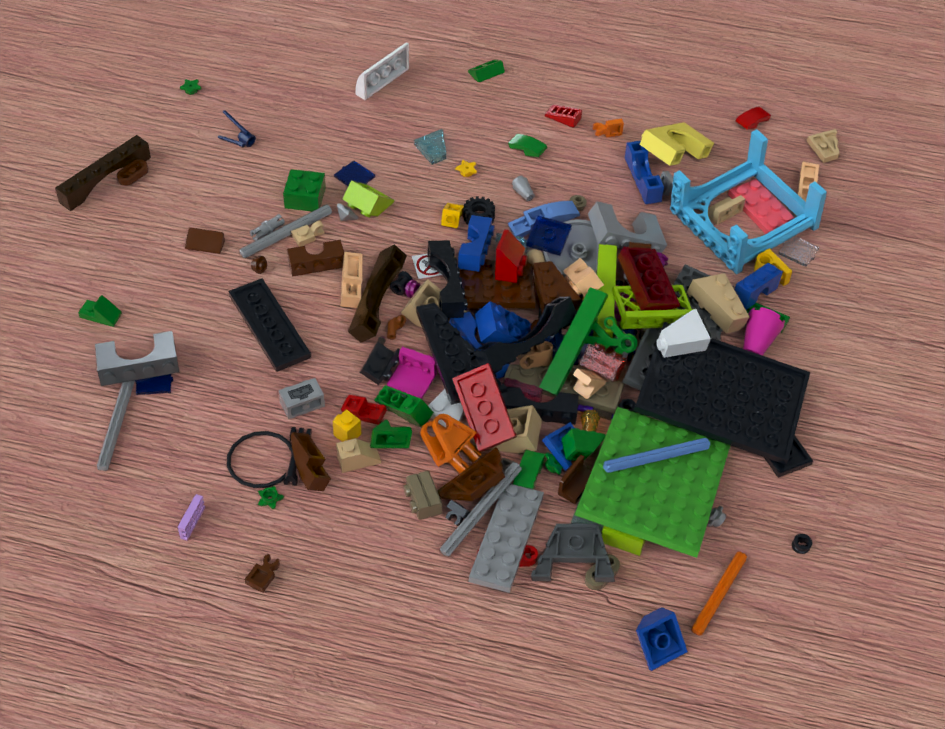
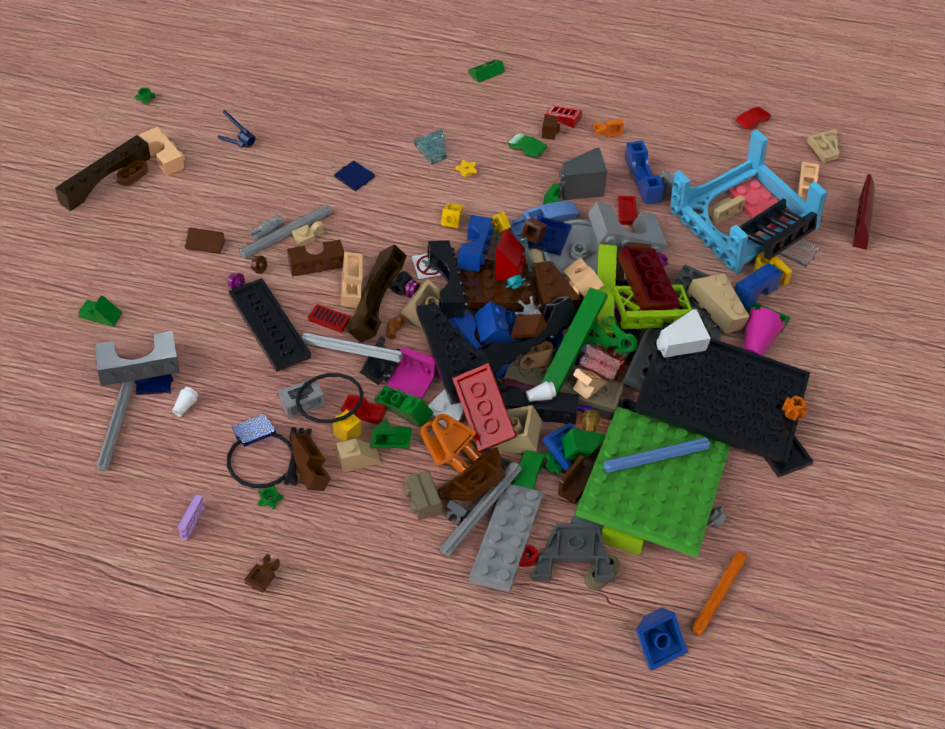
green plate [180,79,201,95] -> none
green brick [283,169,326,212] -> none
light grey slope [337,203,358,221] -> none
lime slope [343,180,394,217] -> none
white slope [355,42,409,100] -> none
black tyre [463,196,495,225] -> none
light grey cone [512,176,535,201] -> none
dark tan plate [569,195,587,211] -> none
light yellow arch [639,122,714,166] -> none
black bush [791,533,813,554] -> none
none -> green plate [135,88,155,103]
none -> light nougat arch [139,127,185,176]
none -> white cone [172,387,198,417]
none -> magenta plate [228,273,245,289]
none -> clear blue piece [232,414,276,447]
none -> black piece [296,373,364,423]
none -> light grey axle [301,332,403,362]
none -> red tile [308,304,350,333]
none -> yellow bracket [490,211,511,234]
none -> teal plate [506,274,526,290]
none -> reddish brown slope [510,314,548,338]
none -> light grey piece [515,296,542,316]
none -> reddish brown plate [521,217,548,244]
none -> clear light blue piece [523,237,533,274]
none -> white cone [526,381,556,402]
none -> reddish brown plate [542,115,560,140]
none -> green bracket [543,183,561,205]
none -> dark grey slope [558,147,607,200]
none -> red tile [618,196,637,225]
none -> black fence [739,198,817,260]
none -> orange gear [782,395,809,421]
none -> dark red slope [852,174,875,250]

